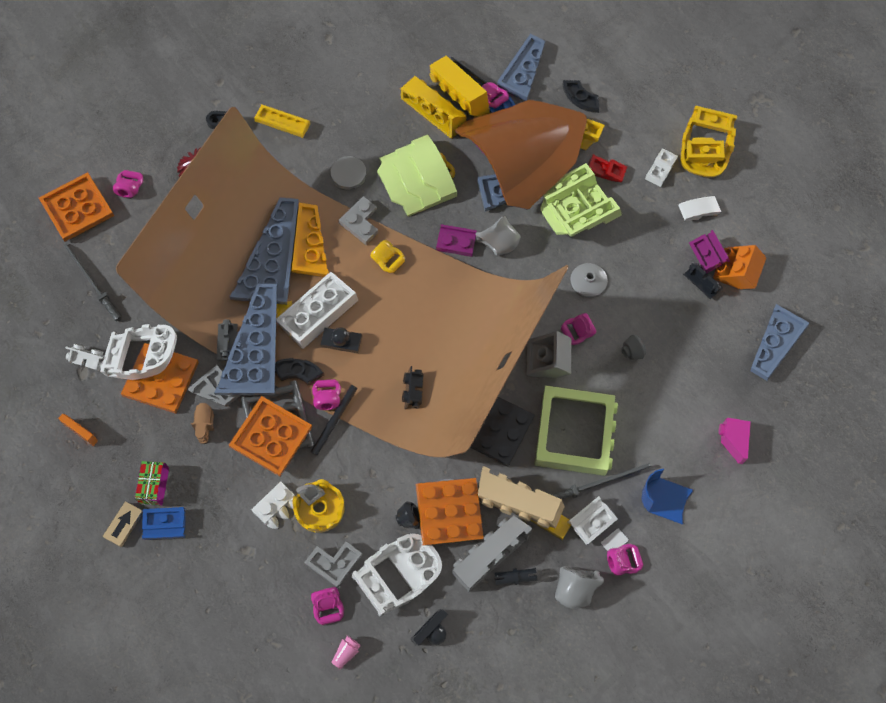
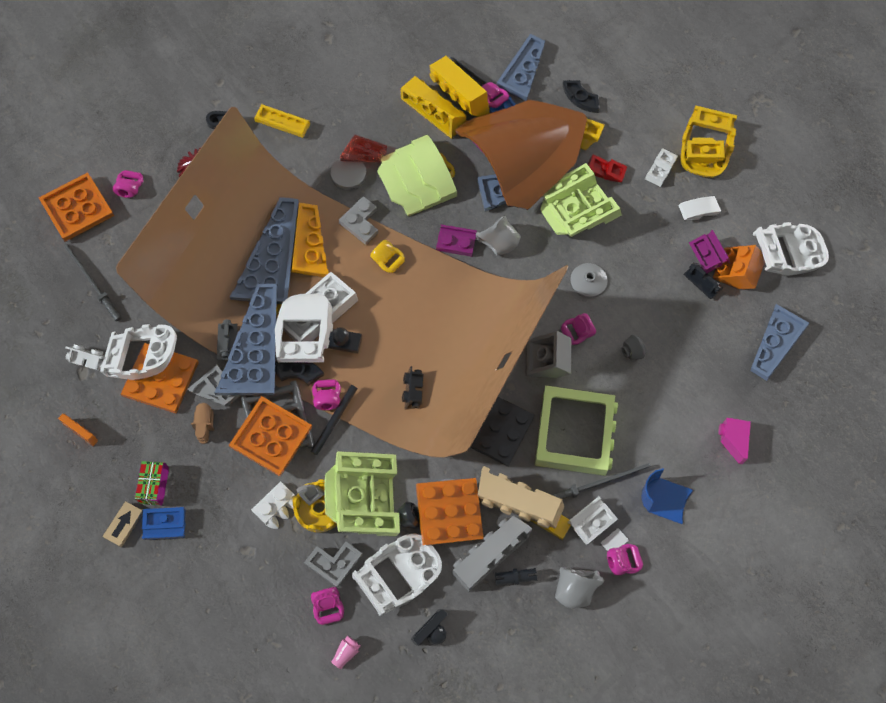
none -> white slope [275,294,333,362]
none -> yellowish green slope [324,451,400,536]
none -> clear red wing [340,135,387,162]
none -> white slope [753,222,829,276]

